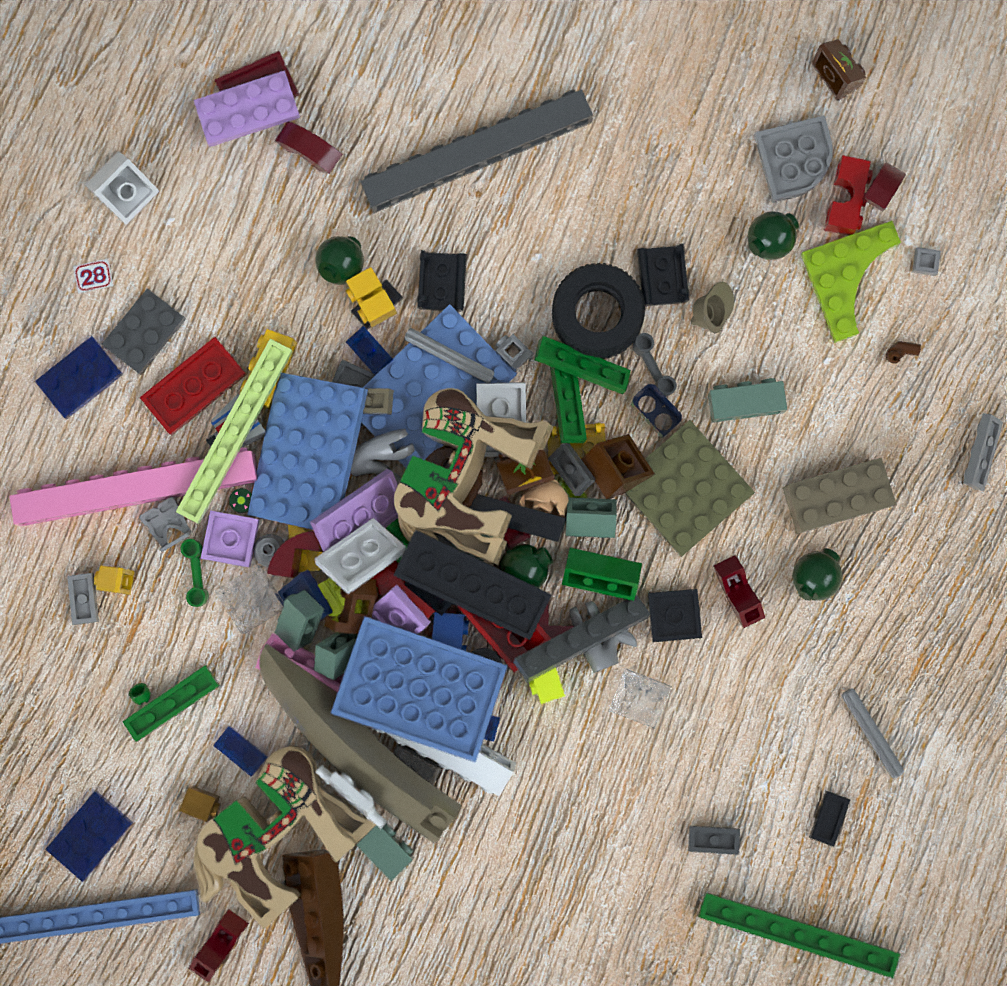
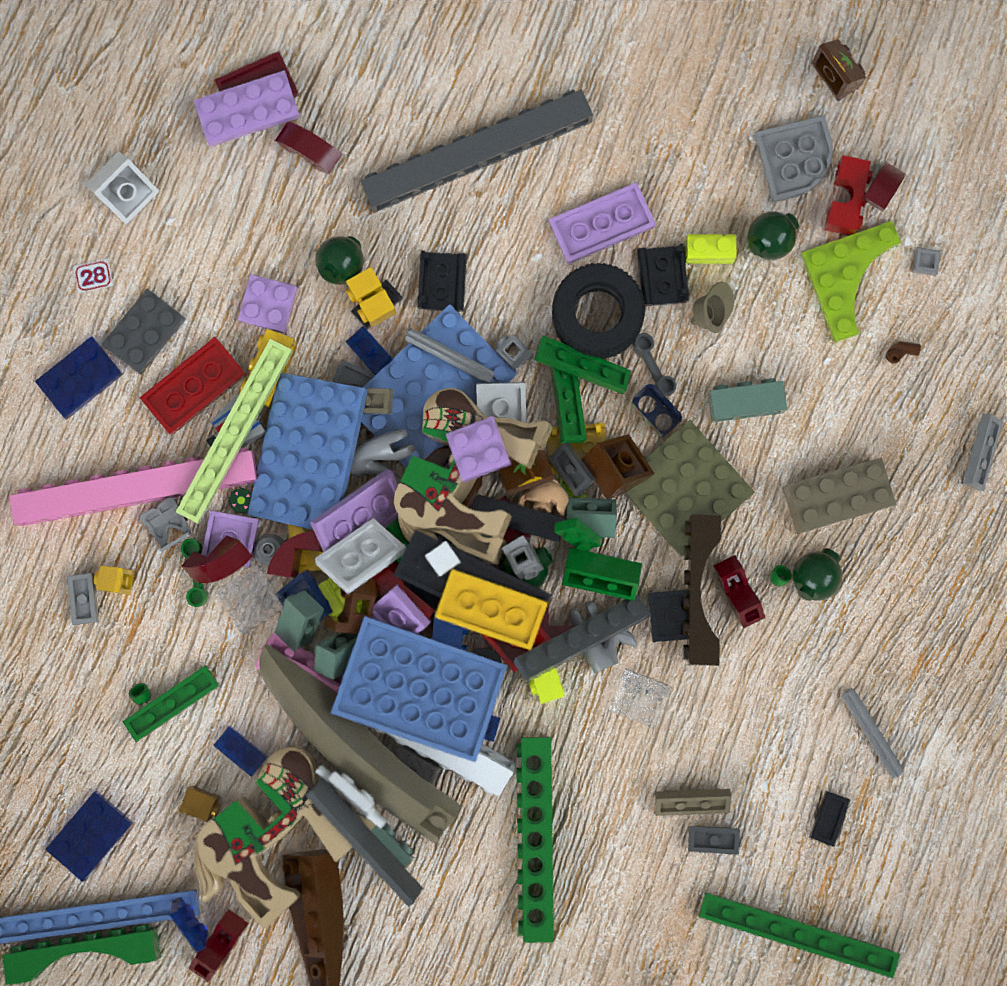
none -> green arch [2,924,161,986]
none -> clear blue plate [169,897,208,953]
none -> dark red brick [181,535,253,583]
none -> lavender plate [238,274,298,334]
none -> dark grey tile [306,778,423,907]
none -> white tile [425,541,460,577]
none -> yellow plate [435,568,548,650]
none -> lavender plate [446,416,511,483]
none -> light grey window [502,536,544,580]
none -> green brick [516,737,554,943]
none -> lavender plate [548,182,656,265]
none -> green plate [555,518,601,551]
none -> dark tan plate [655,789,731,816]
none -> dark brown arch [682,515,721,666]
none -> neon yellow brick [685,234,737,264]
none -> green hinge [770,565,792,587]

